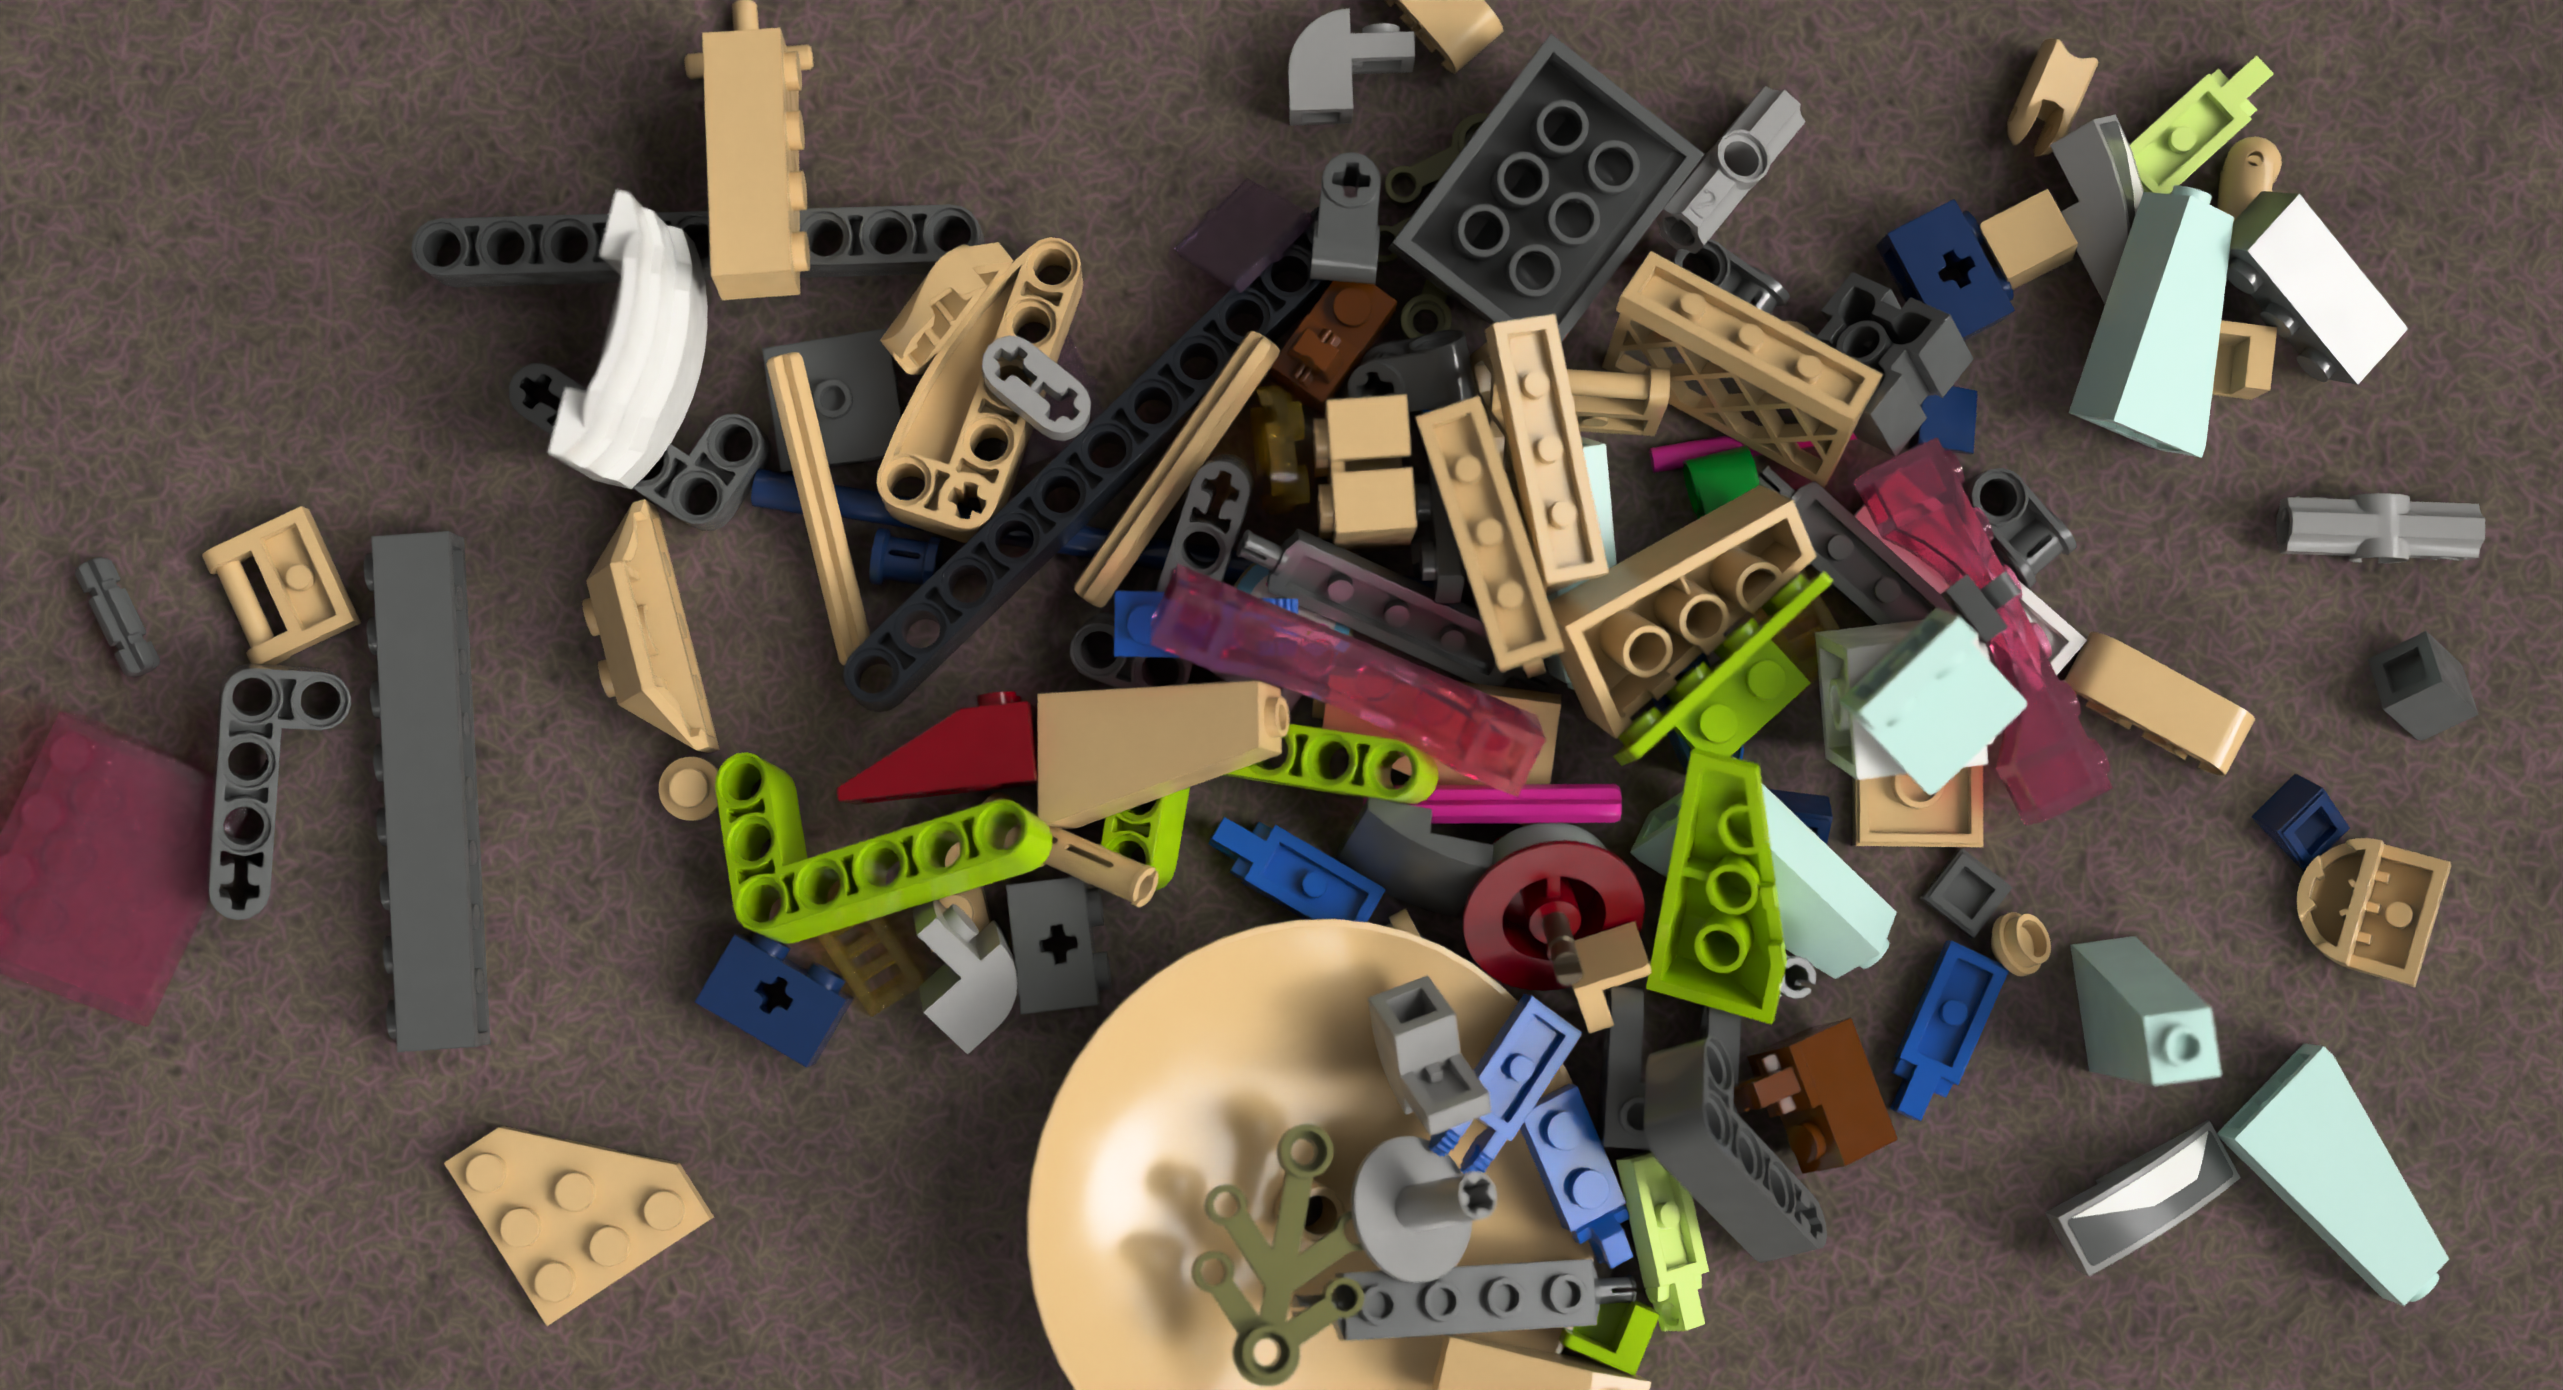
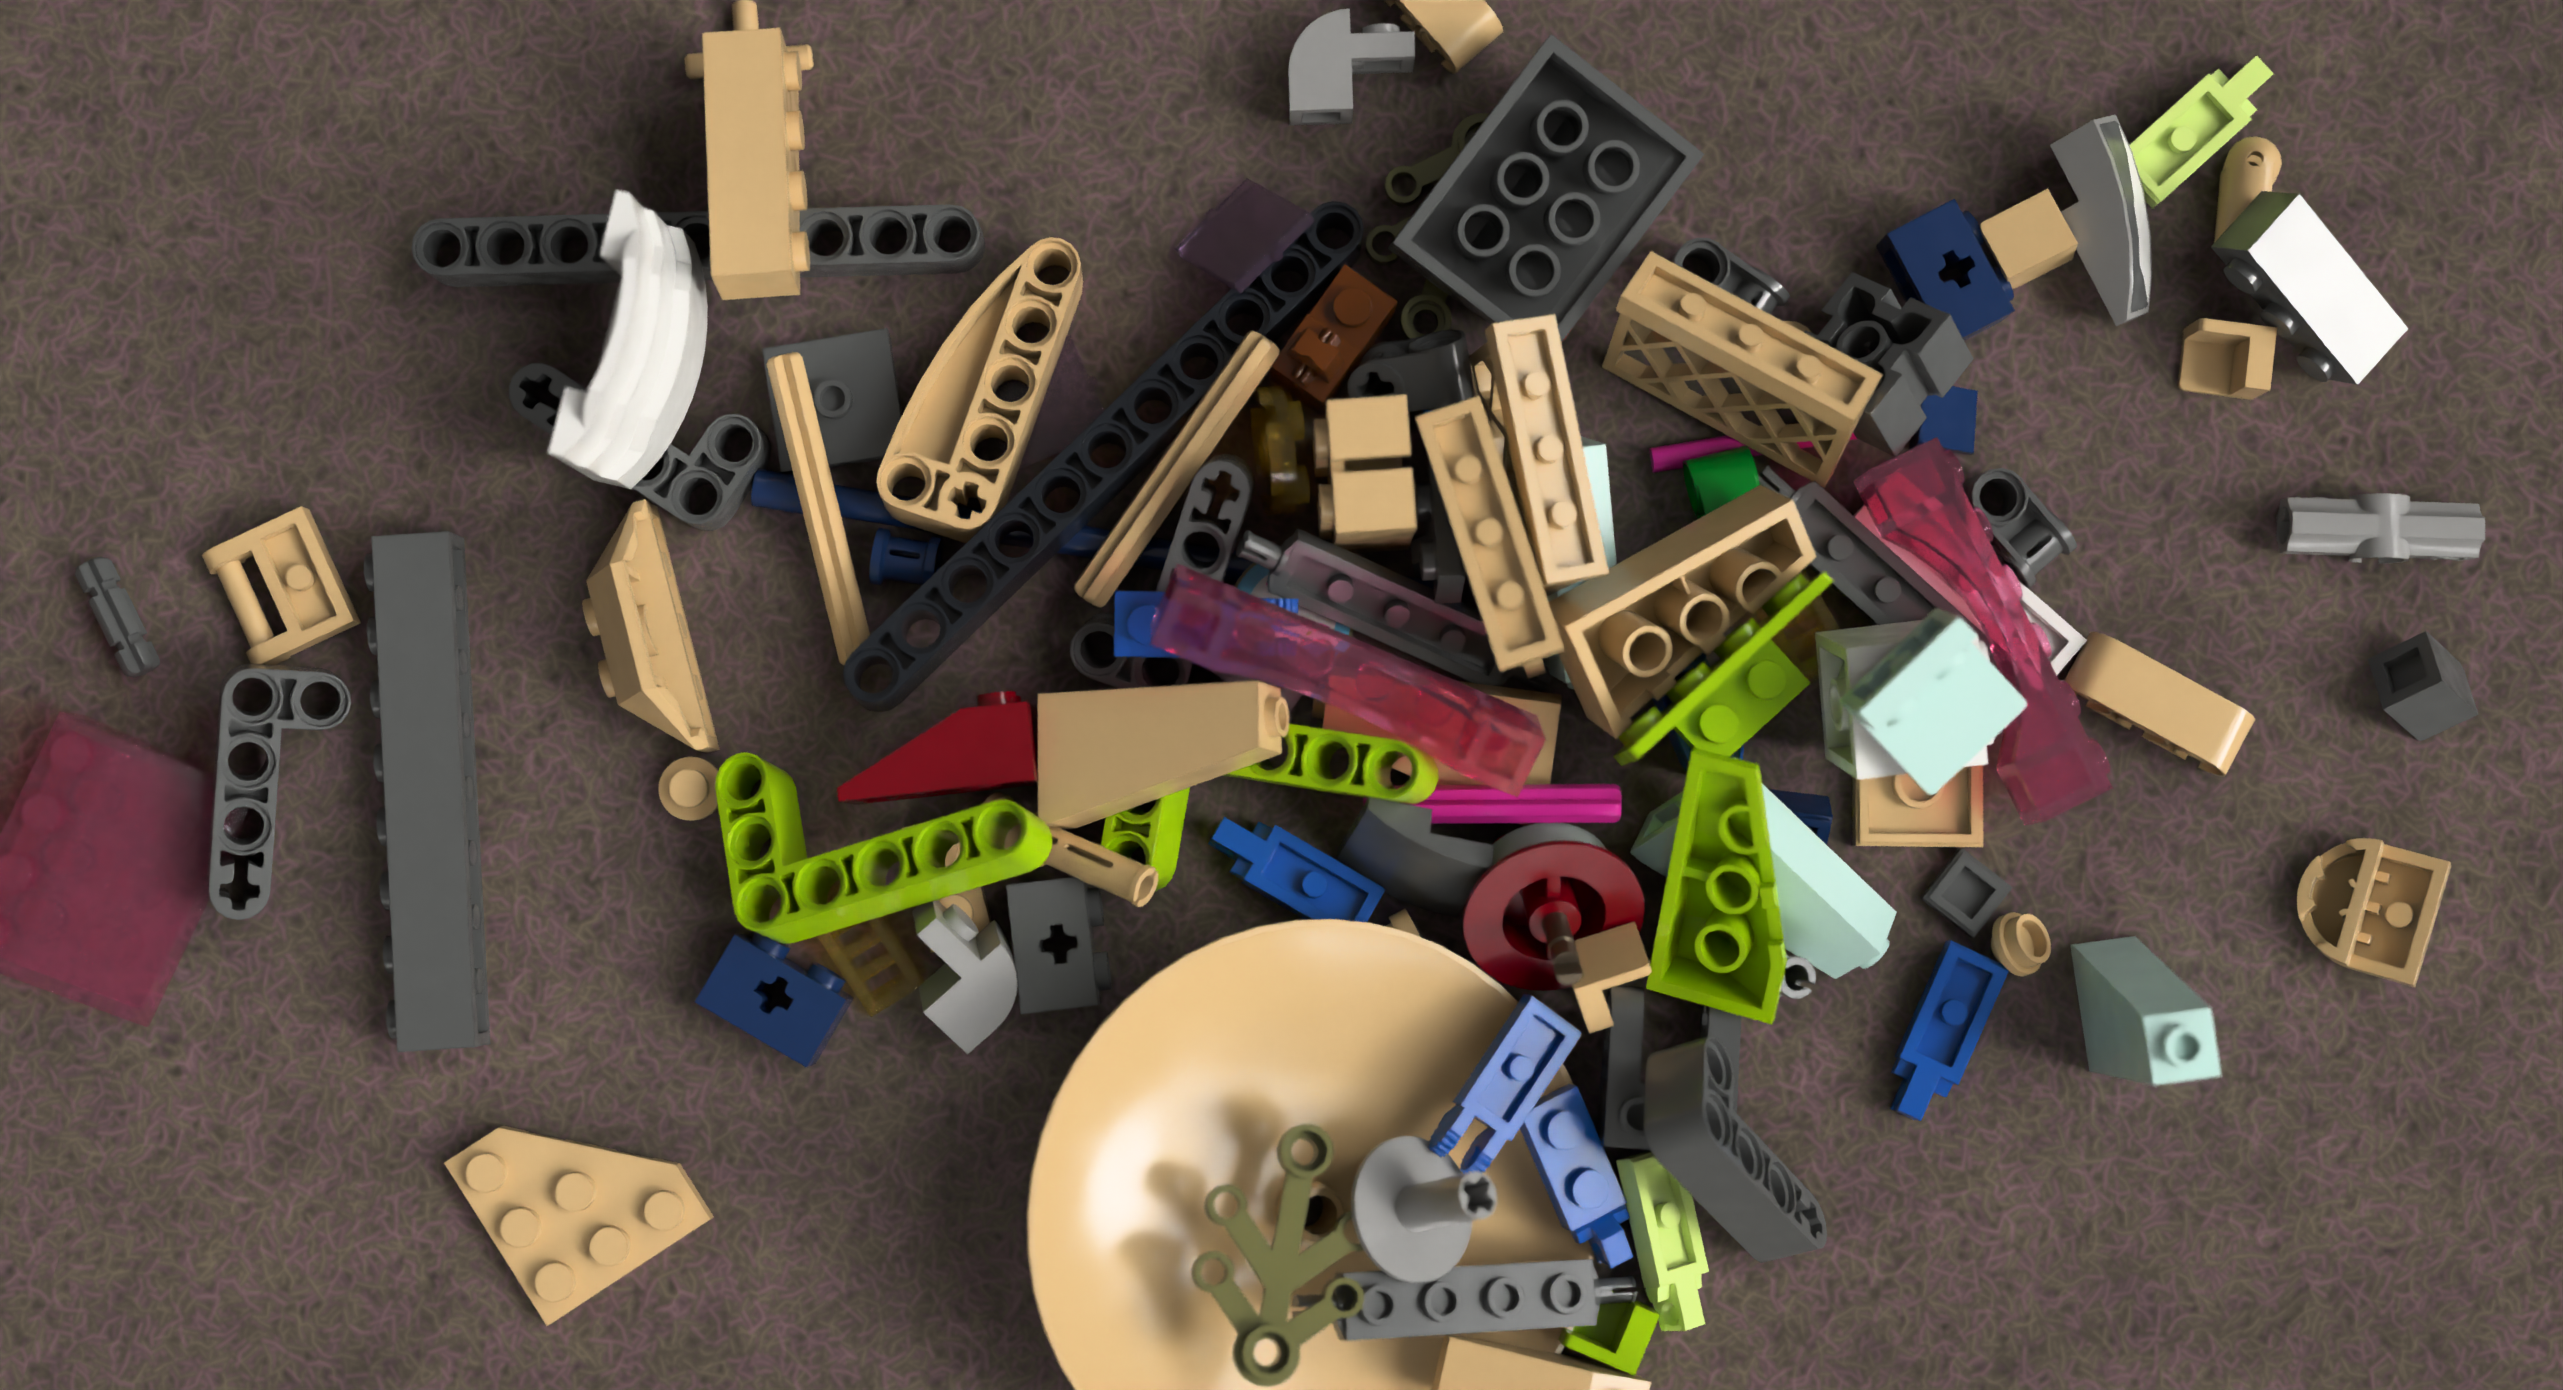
tan slope [880,242,1013,375] -> none
light grey beam [982,336,1091,441] -> none
dark grey piece [1310,152,1380,285] -> none
light grey brick [1368,975,1491,1136] -> none
tan plate [1567,368,1670,436] -> none
light grey piece [1655,86,1806,254] -> none
reddish brown hinge [1733,1018,1898,1174] -> none
dark grey tile [1940,571,2022,643] -> none
tan piece [2007,38,2098,156] -> none
slope [2045,1120,2241,1276] -> none
light aqua slope [2069,185,2234,458] -> none
light aqua slope [2217,1043,2449,1306] -> none
dark blue slope [2251,774,2350,872] -> none

